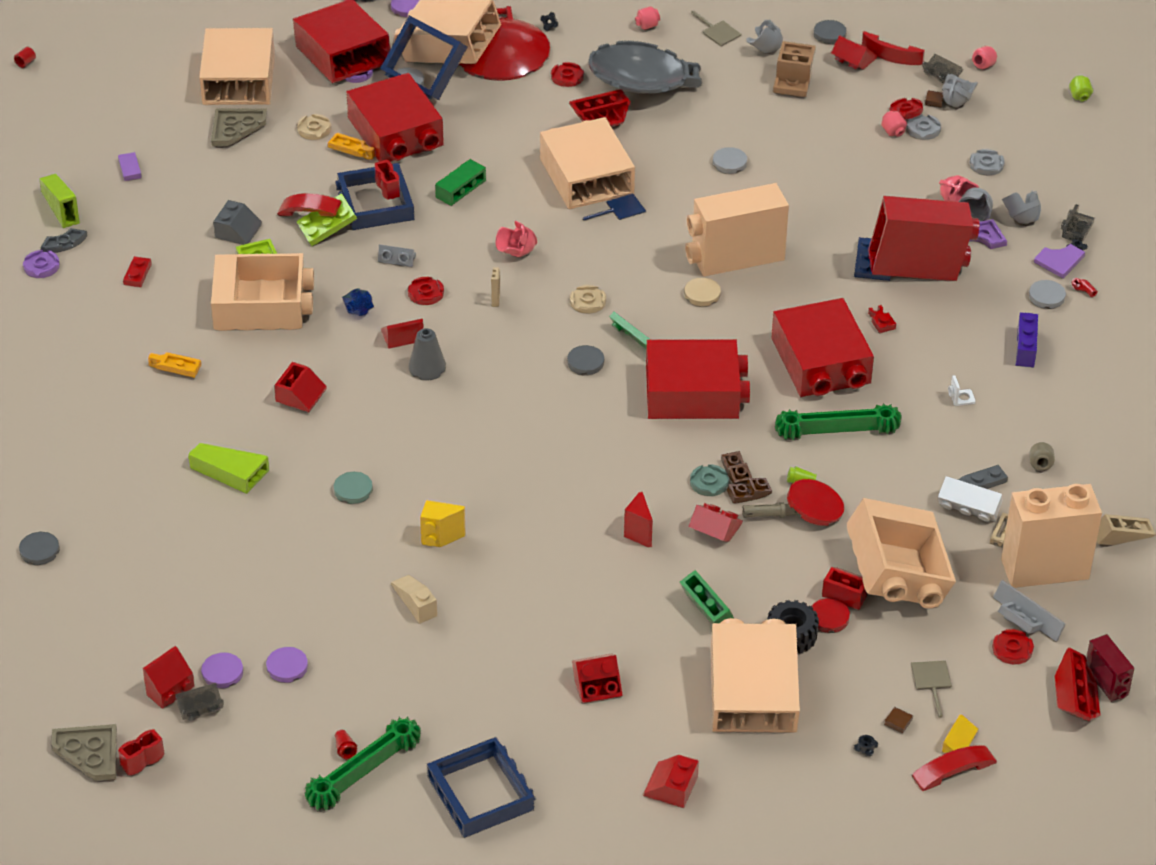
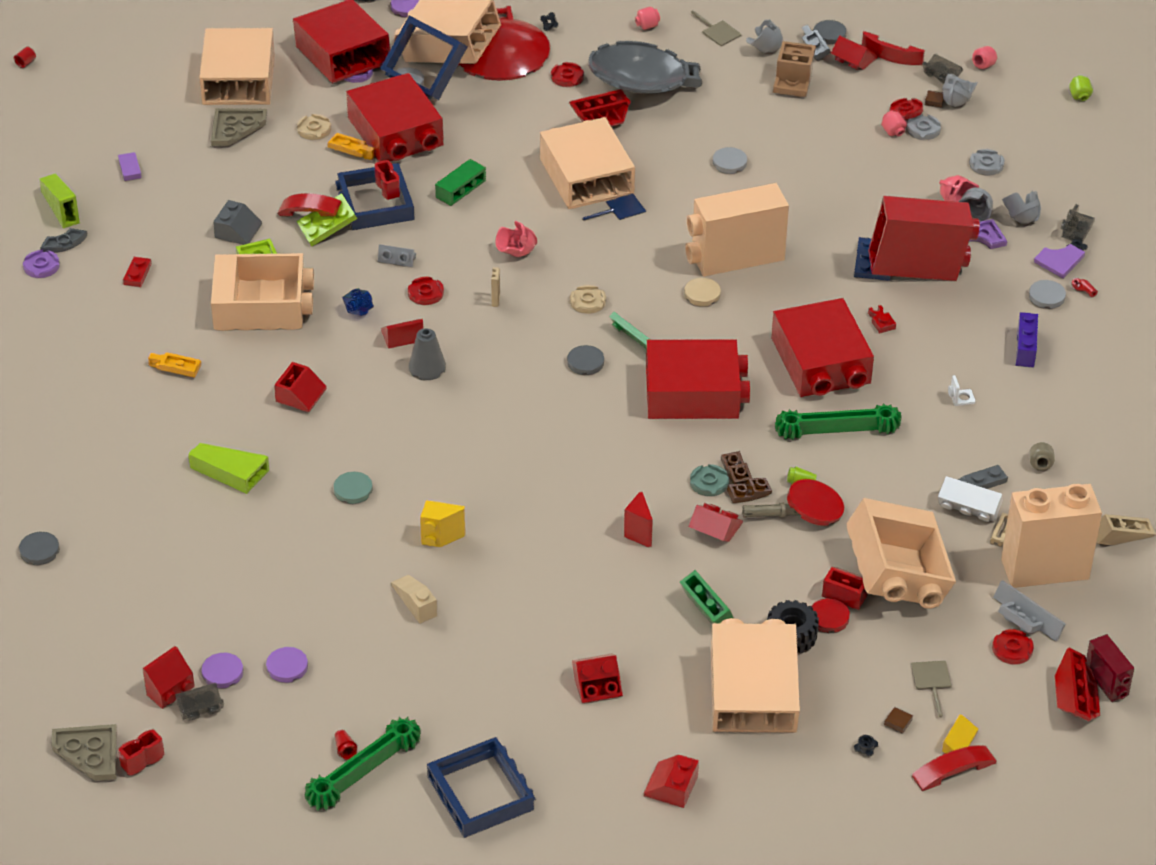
none -> hinge [802,25,831,61]

